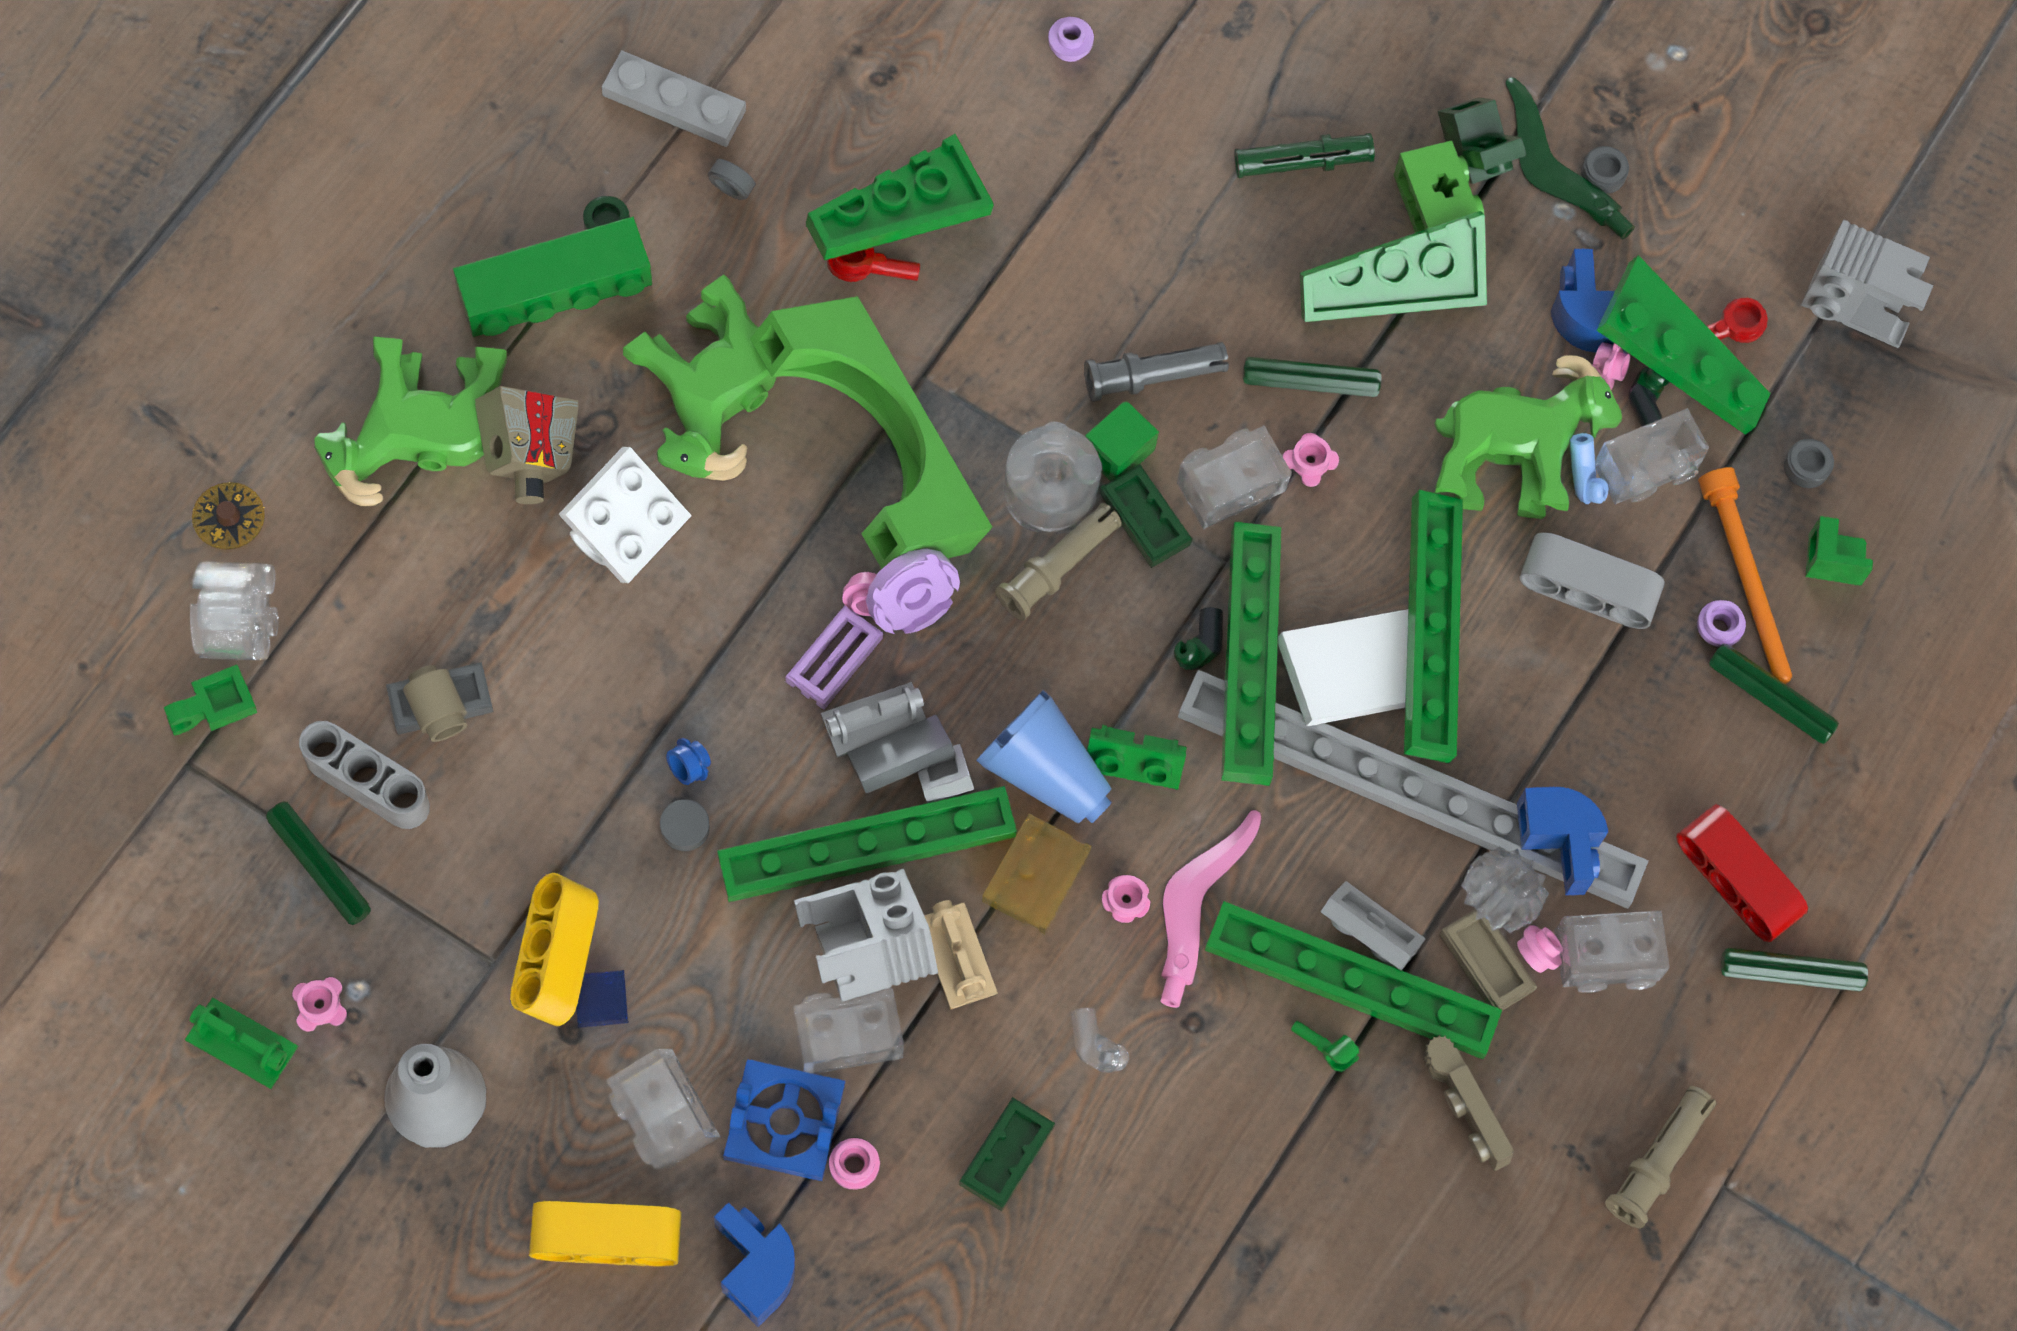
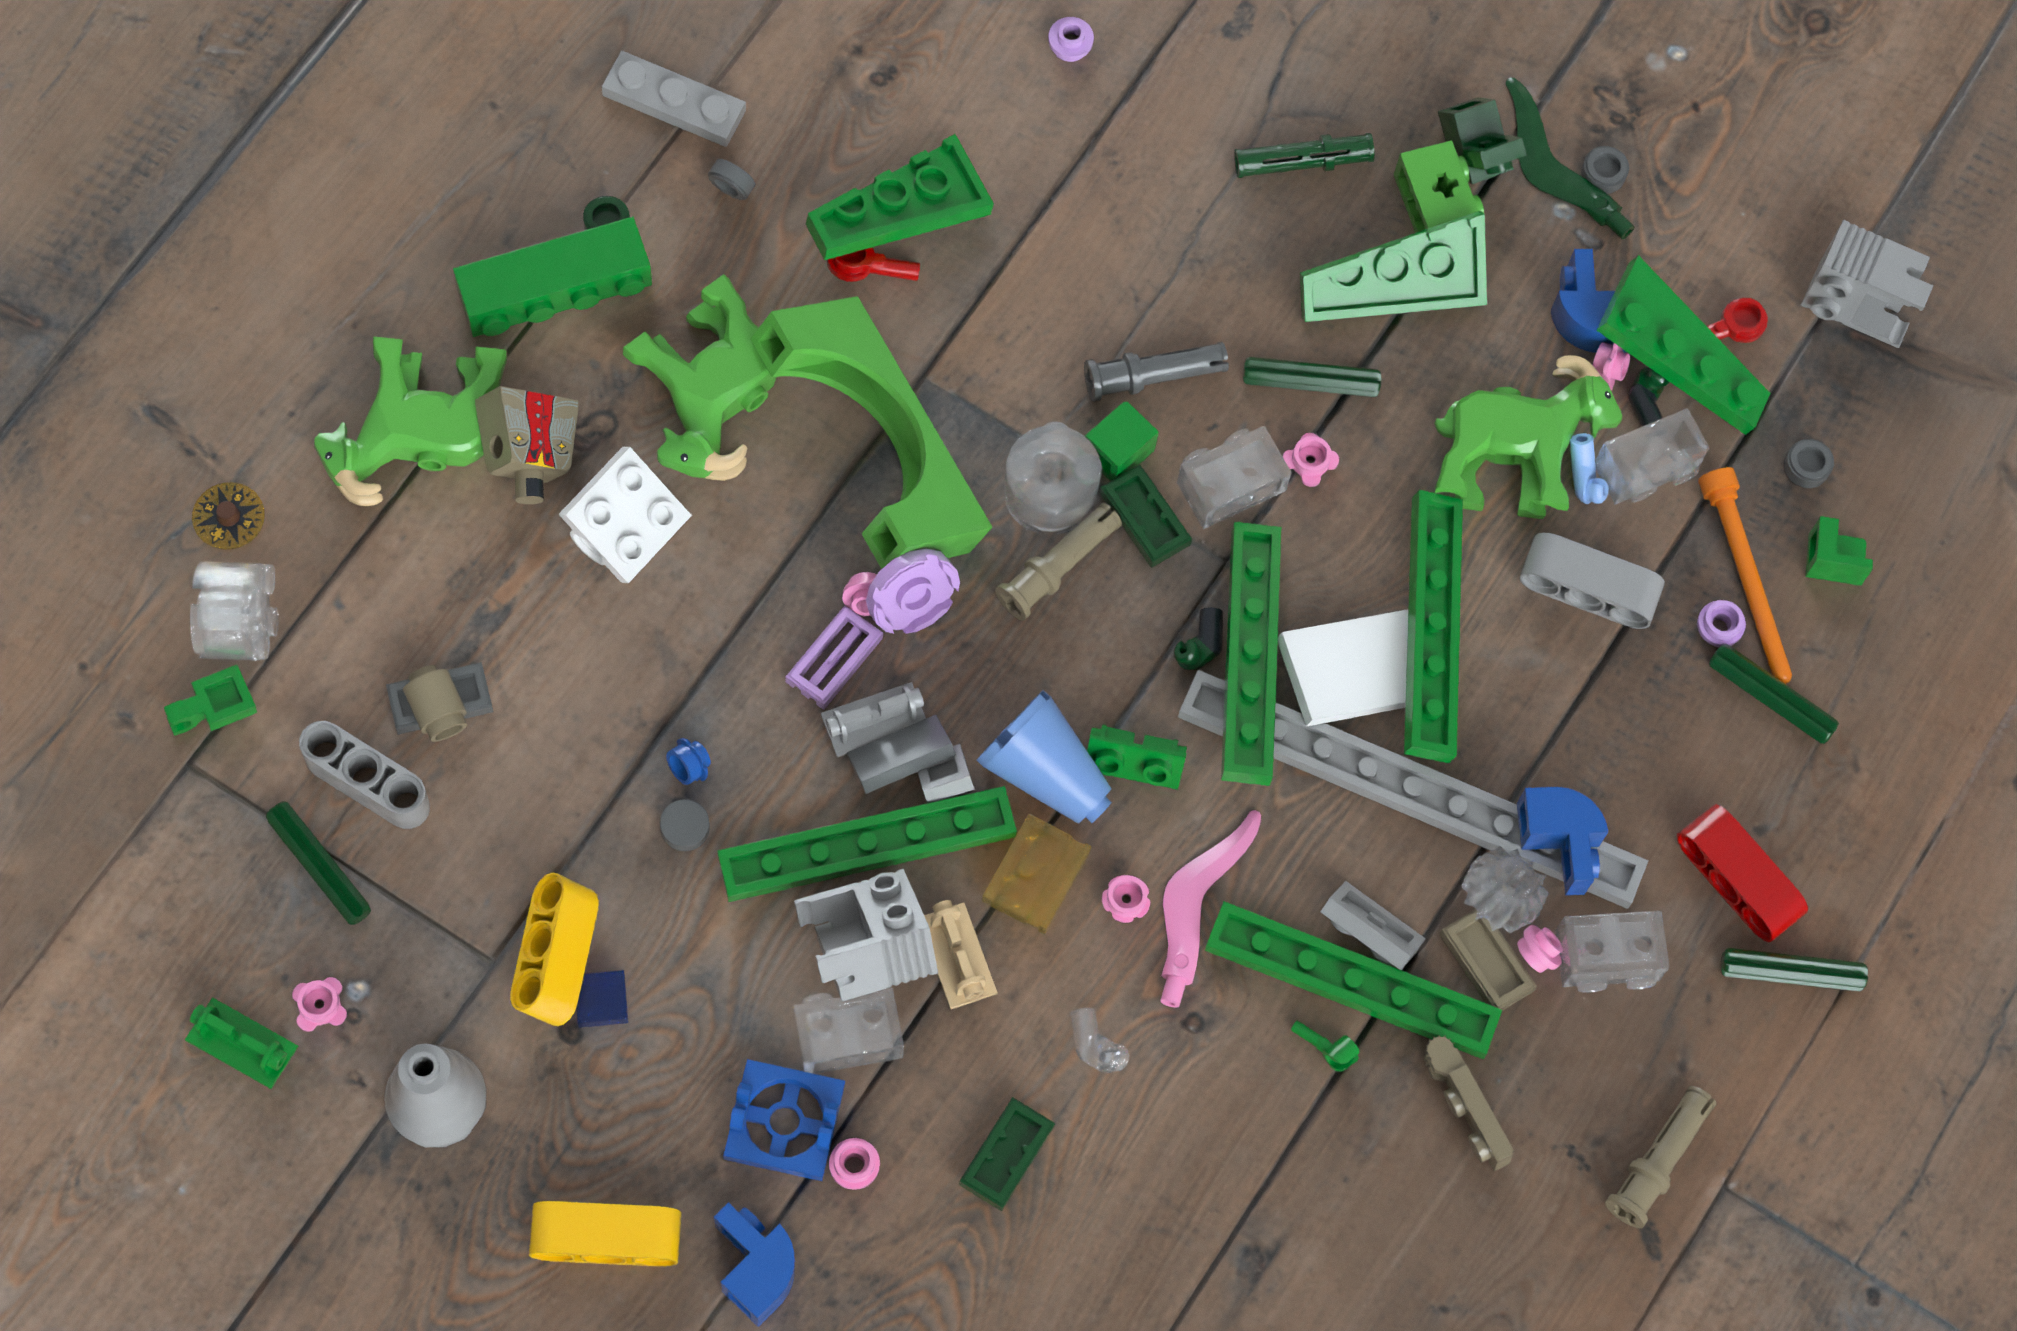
clear brick [606,1049,721,1169] -> none

